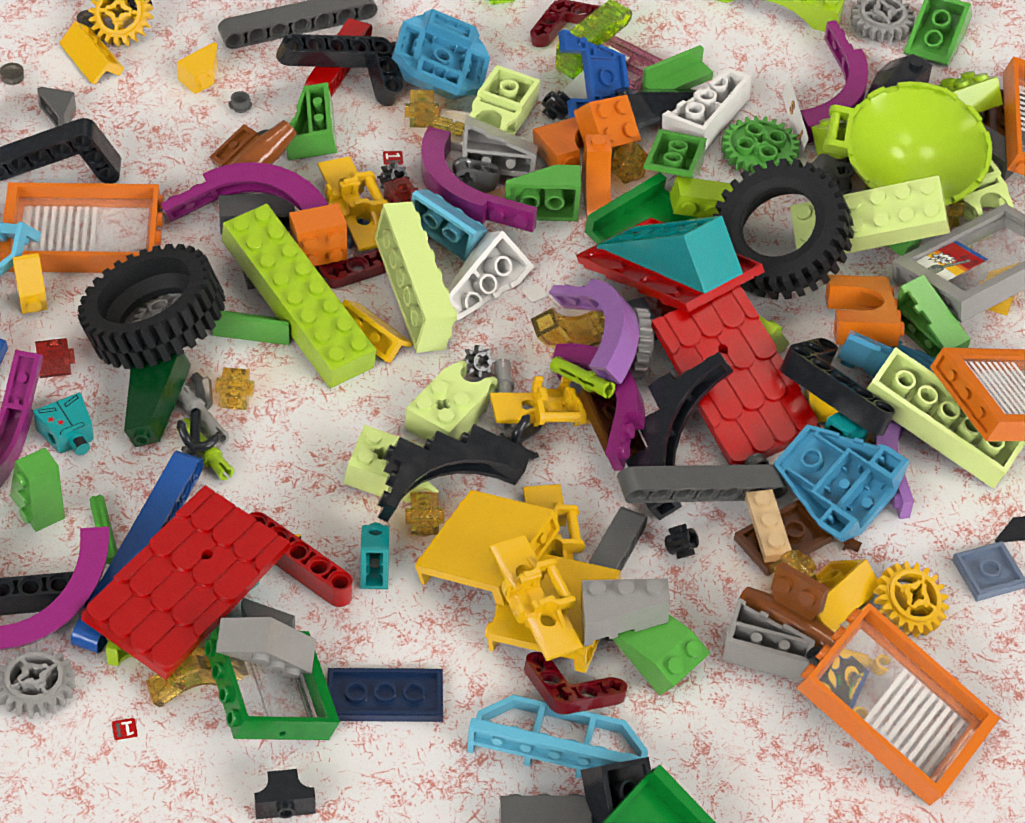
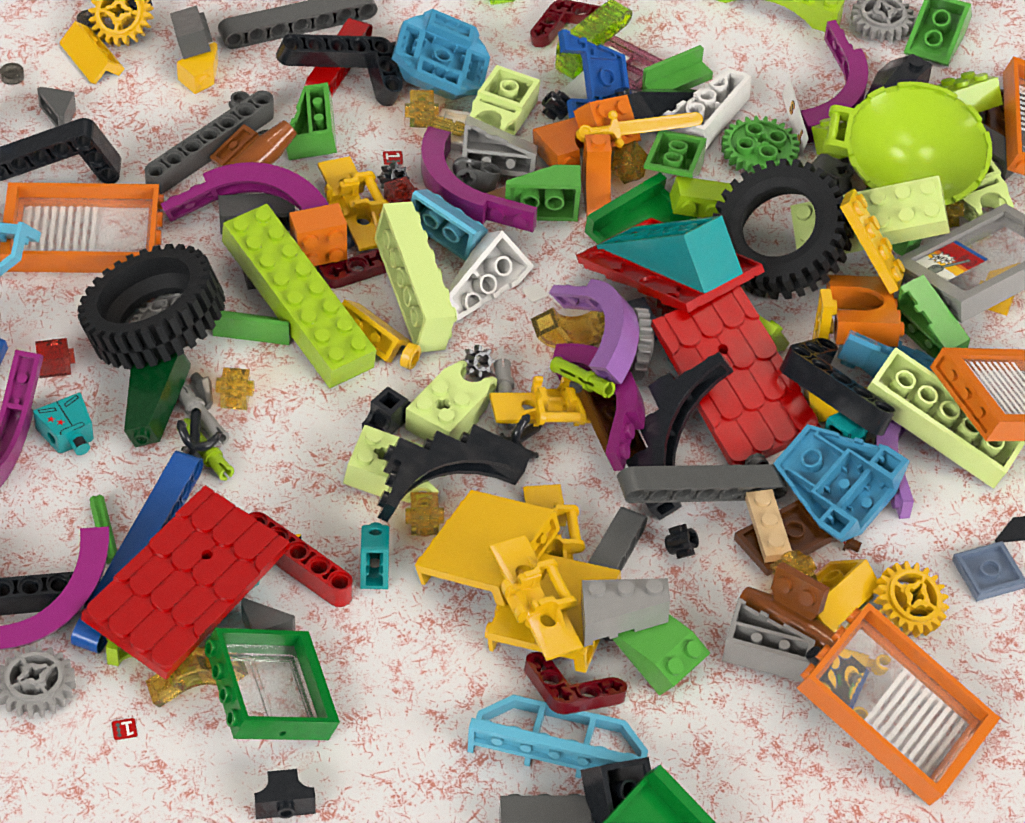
bright green wedge [10,448,65,532] -> none
yellow slope [12,253,48,314] -> none
light grey wedge [216,617,316,678] -> none
dark blue tile [327,668,443,722] -> none
none -> dark grey beam [144,90,274,194]
none -> dark grey brick [170,5,213,59]
none -> black brick [362,387,411,434]
none -> yellow tile [400,342,421,370]
none -> yellow sword [576,110,703,148]
none -> yellow plate [812,289,837,340]
none -> yellow plate [840,188,905,294]

